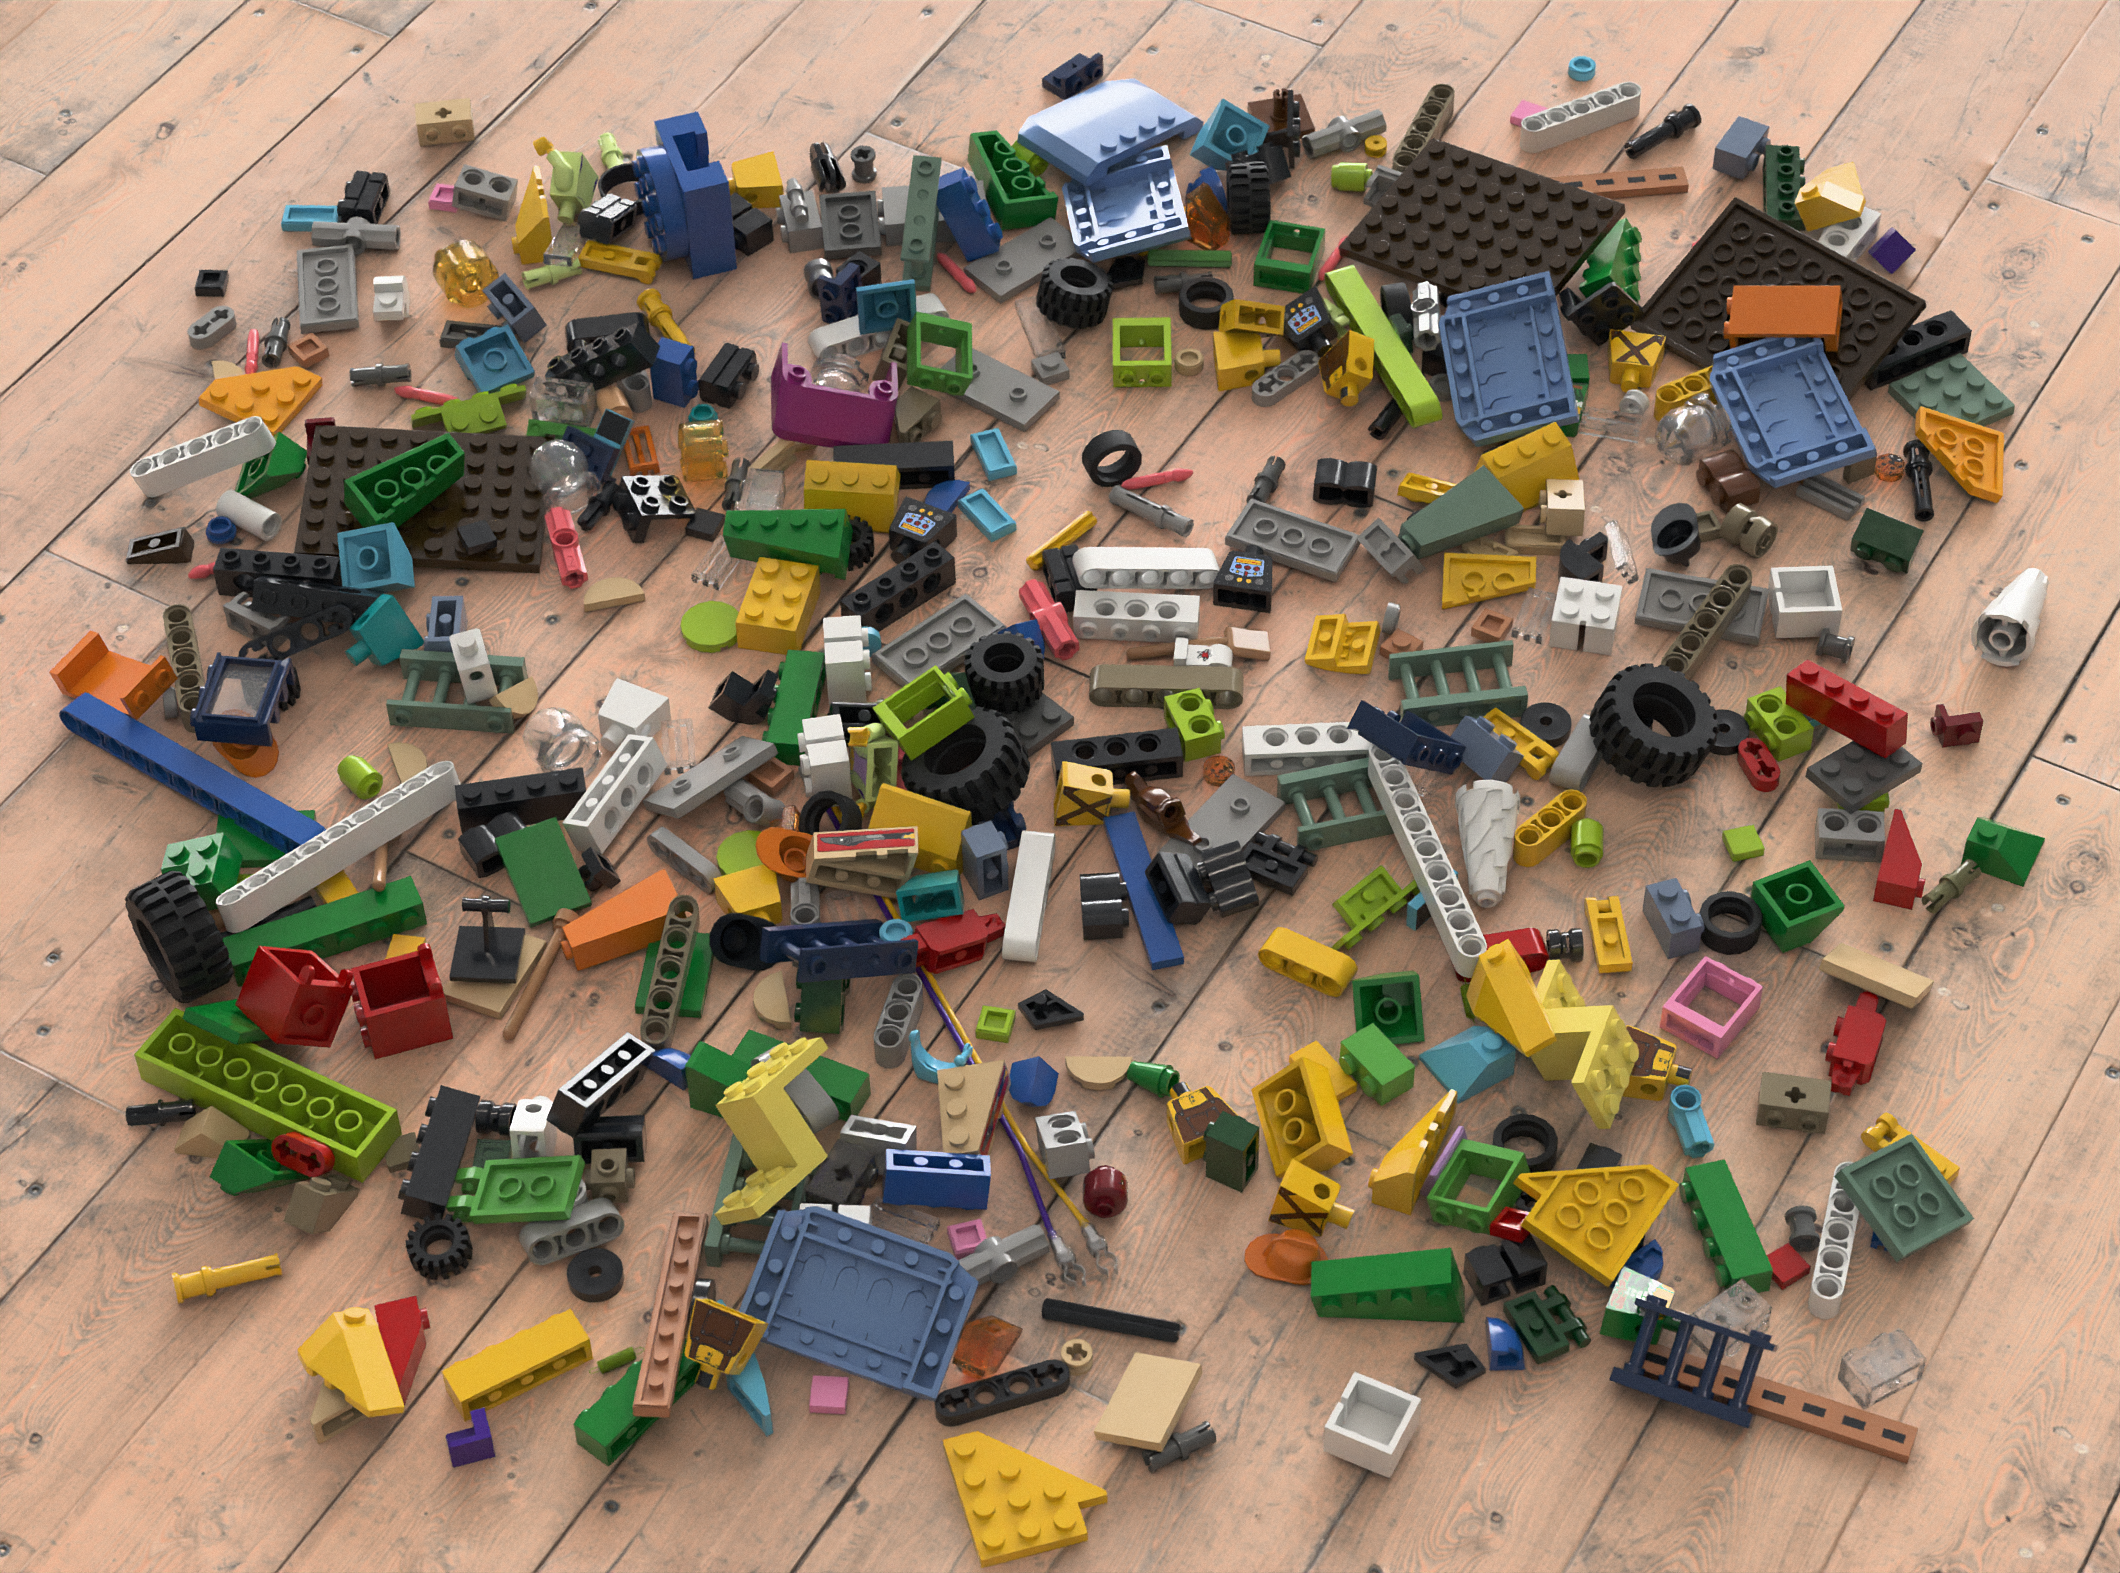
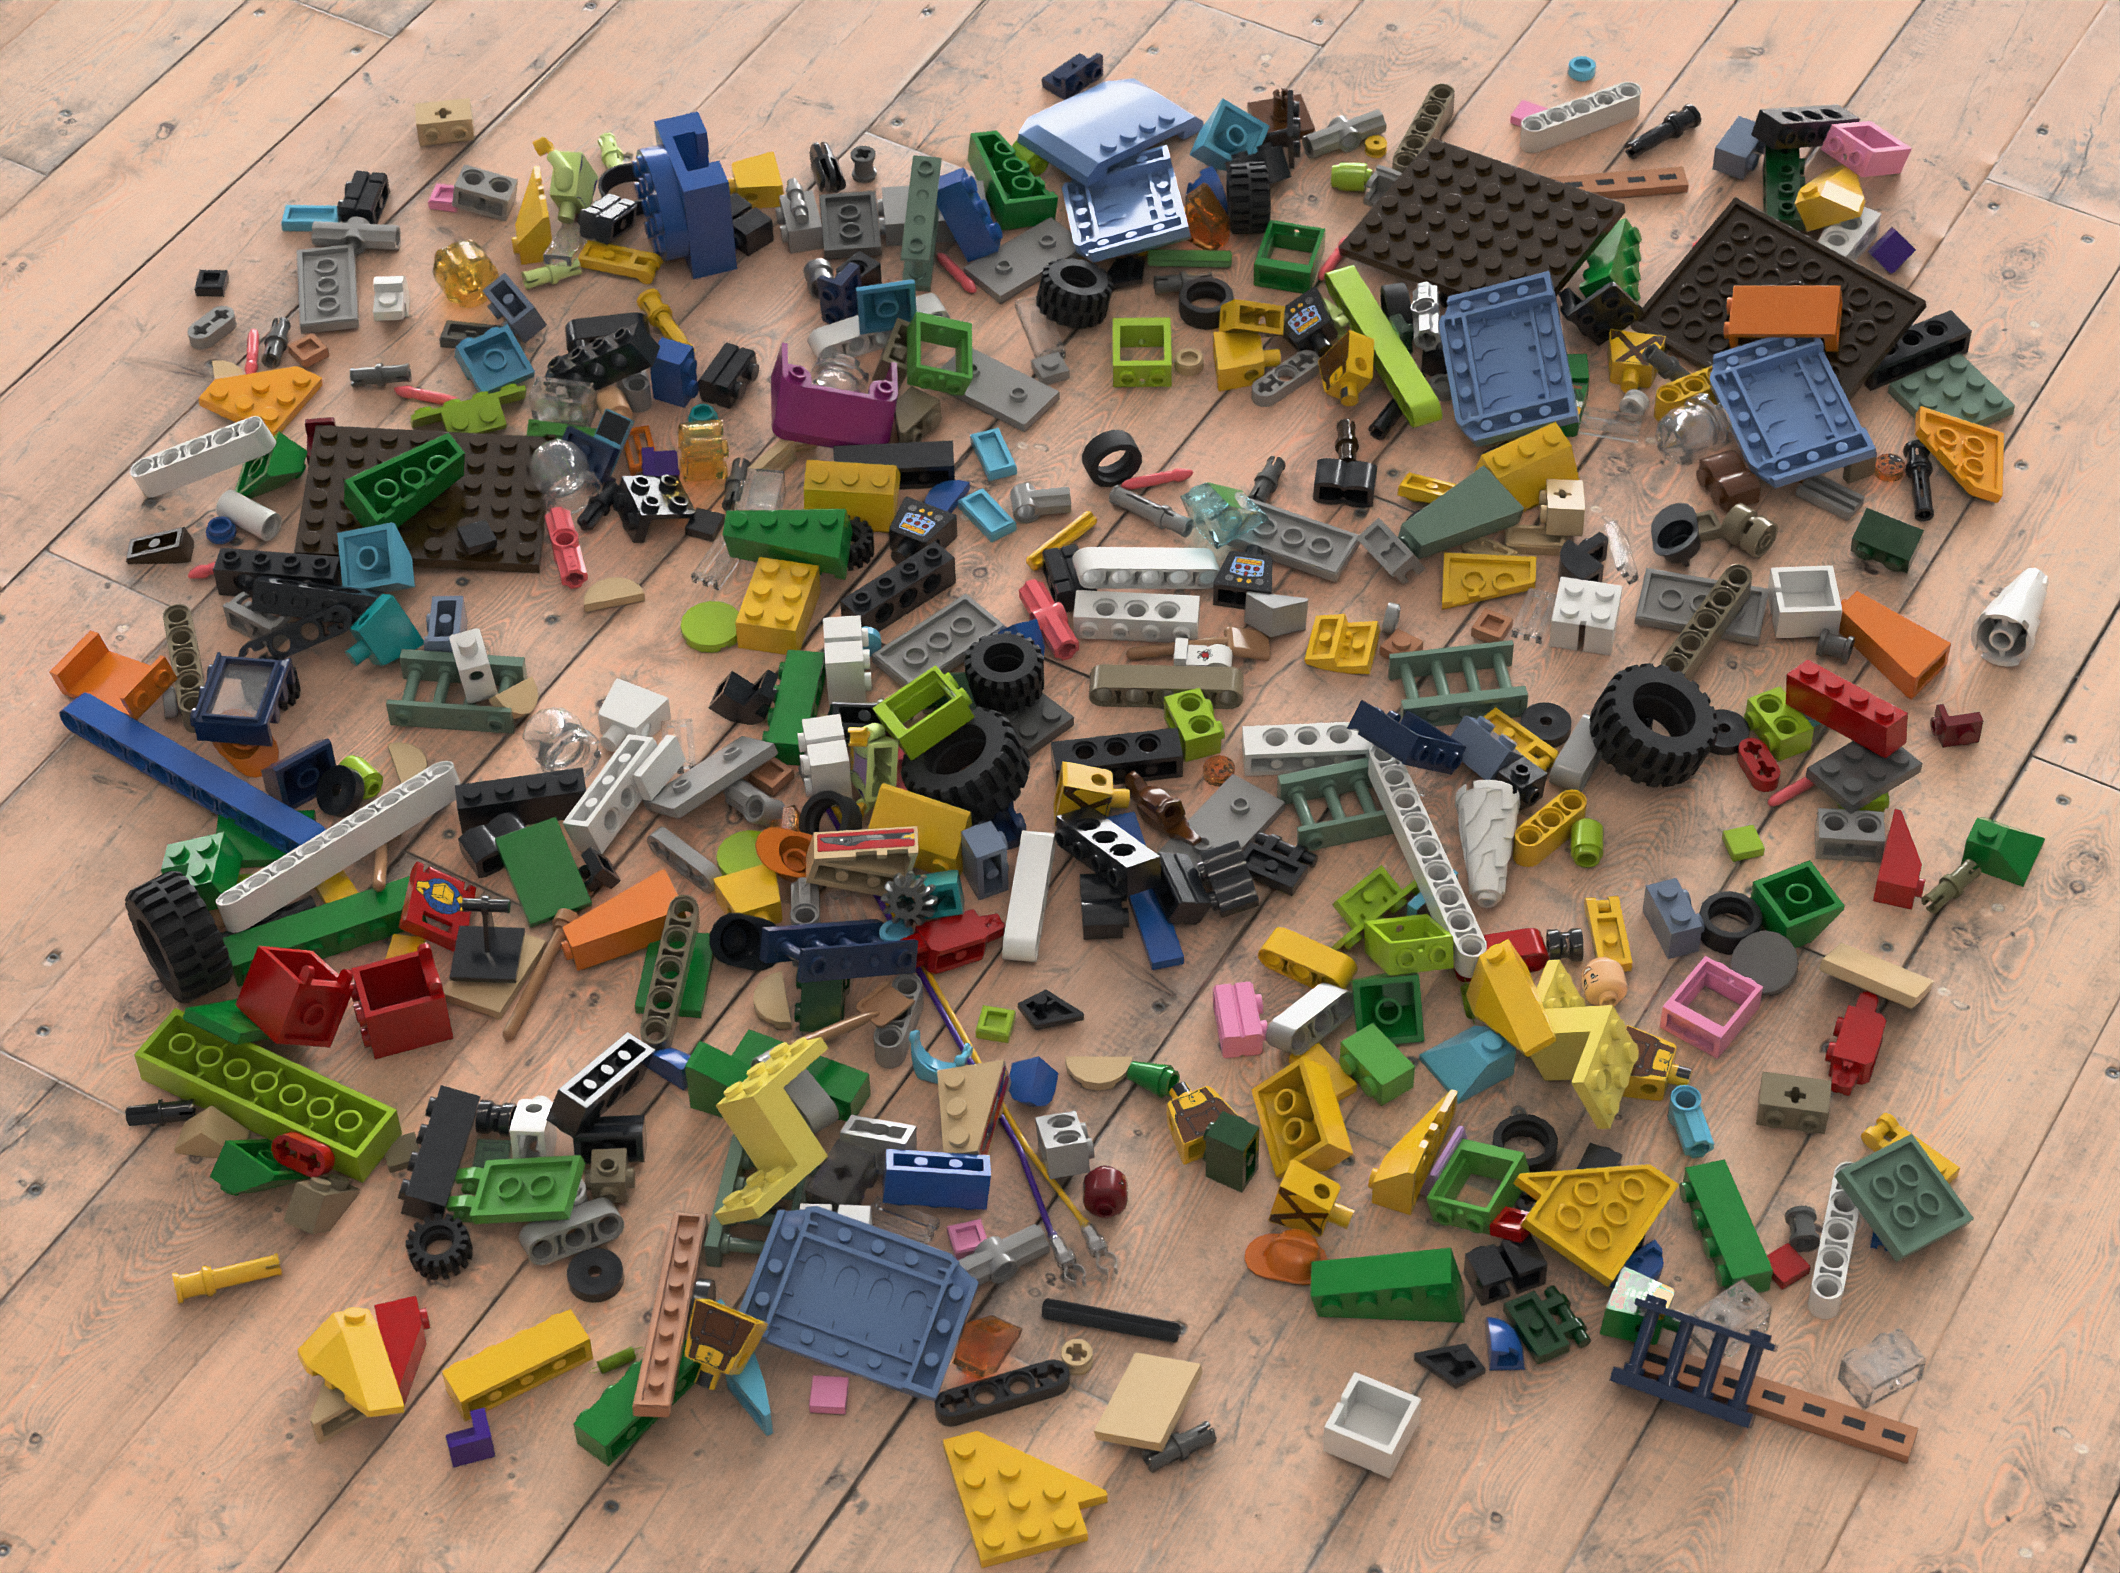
none -> dark blue slope [261,738,336,809]
none -> black piece [316,765,364,818]
none -> red container [399,861,476,952]
none -> white tile [632,735,686,801]
none -> dark purple panel [641,447,680,478]
none -> medium nougat piece [789,980,915,1045]
none -> dark grey gear [881,871,938,928]
none -> light grey piece [1010,483,1071,524]
none -> black brick [1055,806,1161,896]
none -> clear light blue slope [1180,482,1269,549]
none -> bright pink brick [1213,982,1268,1058]
none -> light grey slope [1244,591,1309,637]
none -> light grey beam [1266,983,1354,1056]
none -> dark brown pin [1335,419,1359,463]
none -> lime window [1364,914,1454,976]
none -> black brick [1495,757,1548,811]
none -> light nougat head [1581,957,1628,1006]
none -> dark grey pin [1642,344,1690,381]
none -> dark grey tile [1731,931,1799,996]
none -> black brick [1751,104,1860,150]
none -> coral piece [1768,777,1815,807]
none -> bright pink window [1821,121,1912,177]
none -> orange slope [1839,591,1951,700]

